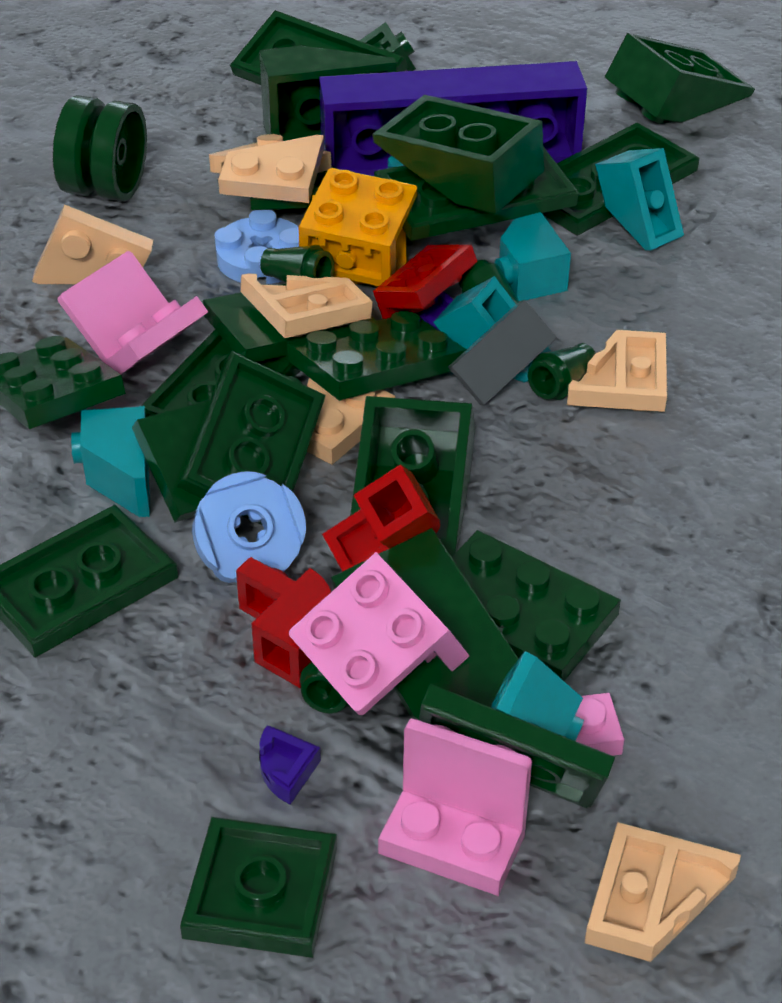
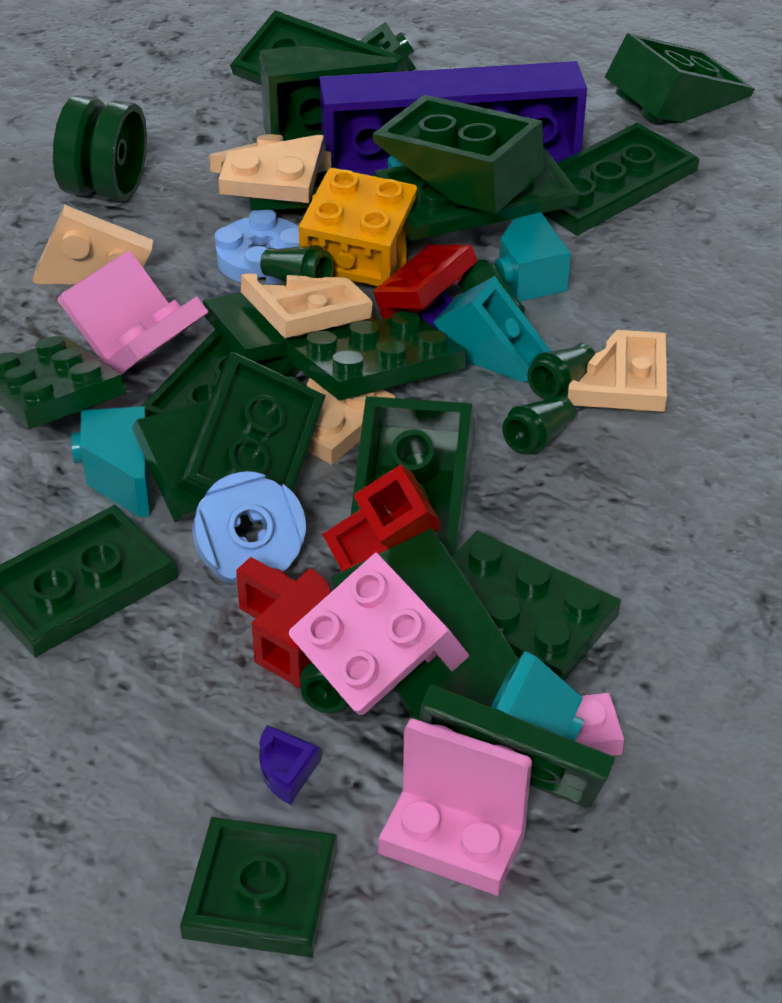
dark grey tile [448,300,557,405] -> none
light nougat wing [585,822,741,962] -> none
teal slope [595,148,684,250] -> none
none -> dark green cone [502,395,575,454]

